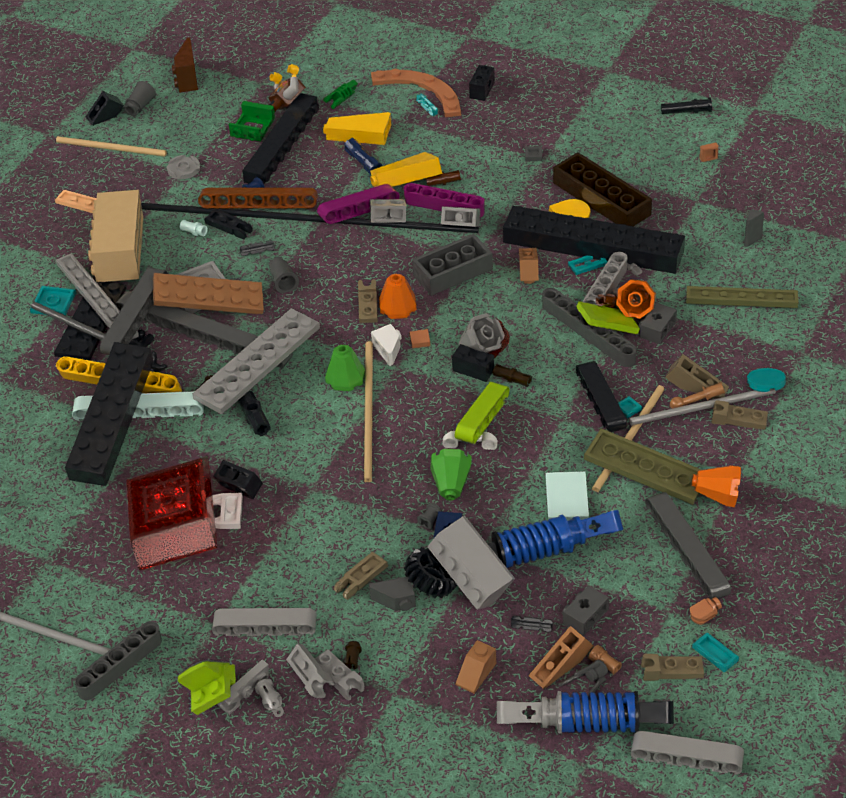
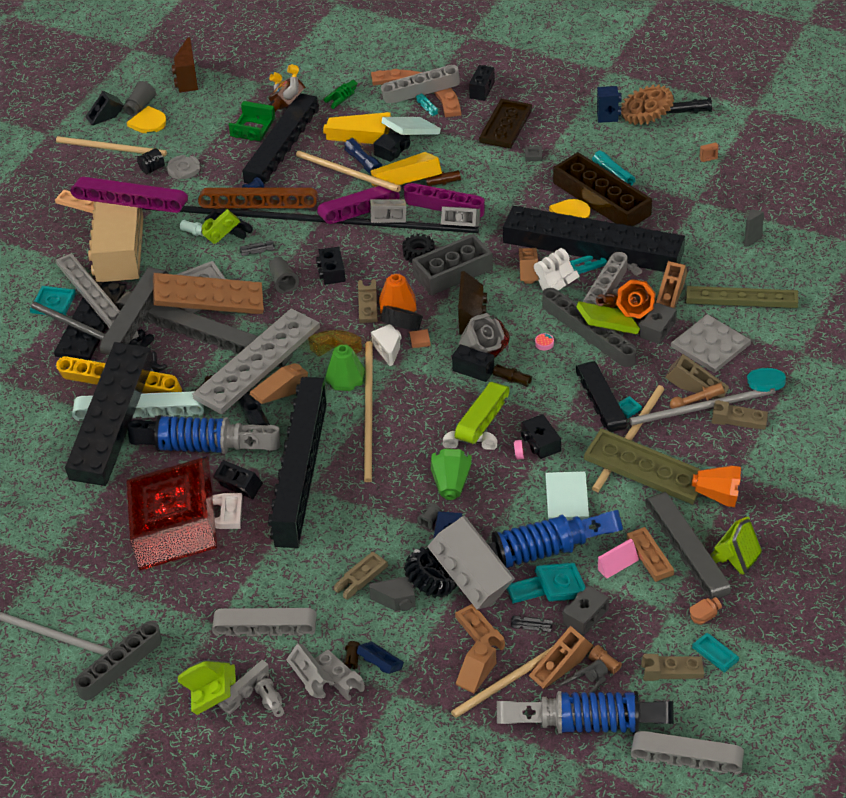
none -> magenta beam [70,177,188,213]
none -> yellow tile [126,106,166,133]
none -> piece [127,415,280,454]
none -> black piece [137,148,165,175]
none -> lime plate [202,209,240,244]
none -> medium nougat slope [249,363,308,404]
none -> black brick [268,377,327,548]
none -> tan piece [296,151,401,192]
none -> clear yellow brick [309,330,362,357]
none -> black brick [316,246,346,285]
none -> dark blue plate [356,641,404,674]
none -> black slope [373,132,411,162]
none -> black tyre [380,306,423,331]
none -> light grey beam [381,65,460,103]
none -> light aqua tile [381,117,441,135]
none -> black tyre [402,234,435,263]
none -> tan piece [451,646,553,718]
none -> medium nougat plate [455,604,505,650]
none -> dark brown slope [458,271,487,335]
none -> dark brown plate [479,99,532,149]
none -> teal tile [506,576,545,603]
none -> bright pink tile [514,440,524,460]
none -> black brick [521,414,561,459]
none -> white legs [534,248,580,290]
none -> tile [535,333,554,351]
none -> teal tile [535,563,586,602]
none -> teal axle [592,150,635,186]
none -> dark blue brick [597,86,622,123]
none -> bright pink slope [598,539,639,578]
none -> medium nougat gear [621,84,674,125]
none -> medium nougat plate [627,527,674,582]
none -> medium nougat slope [656,261,688,309]
none -> light grey plate [671,314,751,373]
none -> lime piece [710,516,762,575]

